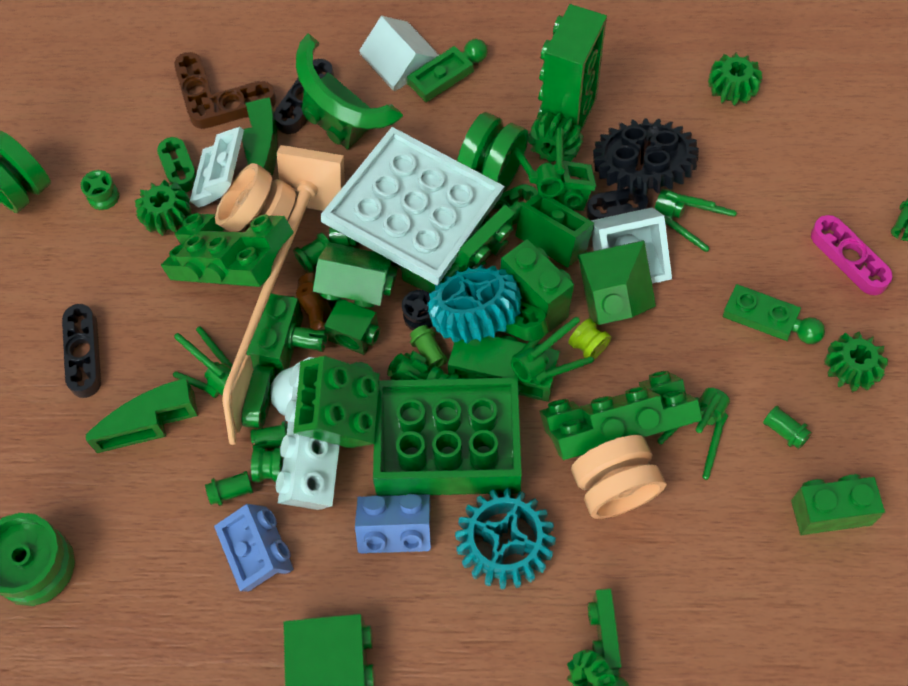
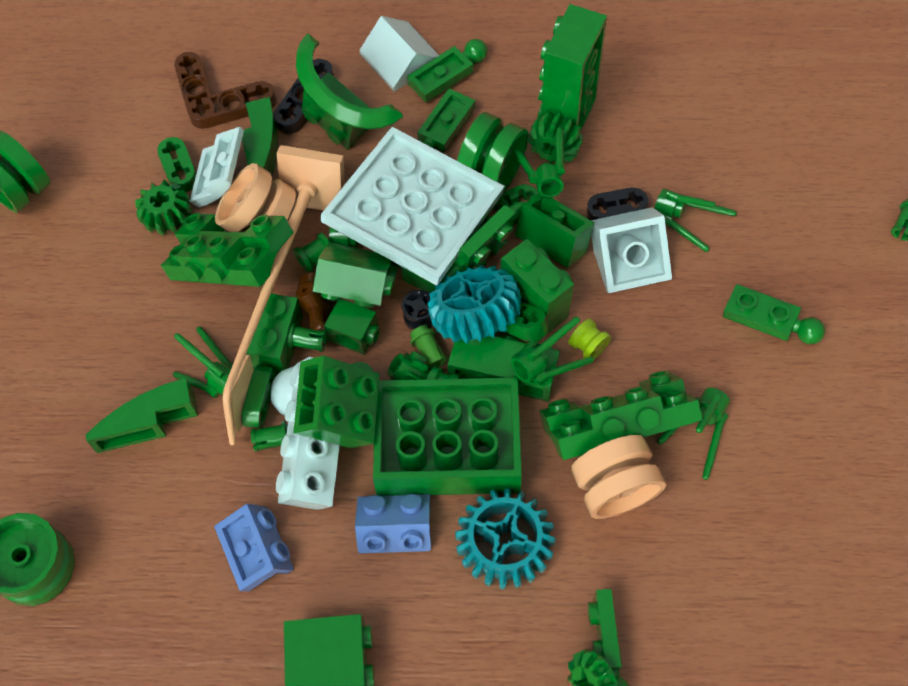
black beam [62,304,101,398] -> none
green wheel [80,170,119,210] -> none
green pin [205,471,253,506] -> none
green wheel [251,447,284,483] -> none
green brick [552,161,596,211] -> none
green slope [578,240,656,325] -> none
black gear [593,118,699,195] -> none
green gear [708,52,762,106] -> none
green pin [763,406,812,449] -> none
green brick [791,474,885,535] -> none
dark pink beam [811,215,892,295] -> none
green gear [824,331,888,392] -> none
none -> green plate [417,88,476,152]

